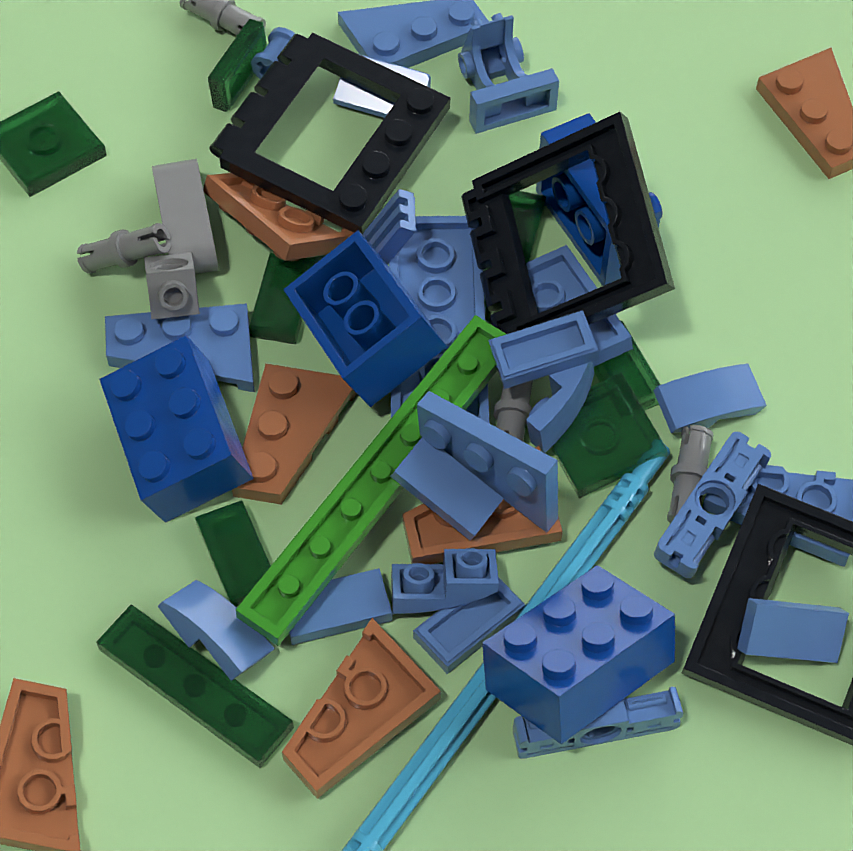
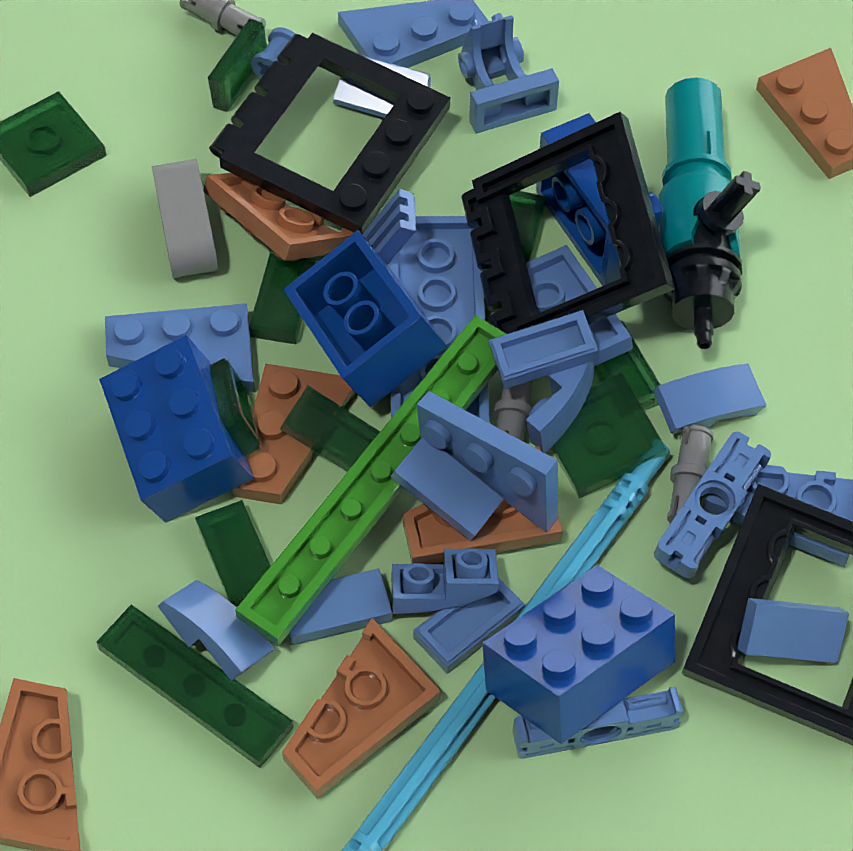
light grey pin [77,223,171,273] -> none
light grey brick [144,252,200,320] -> none
none -> clear green tile [209,358,261,456]
none -> clear green tile [280,385,380,472]
none -> piece [659,77,761,349]

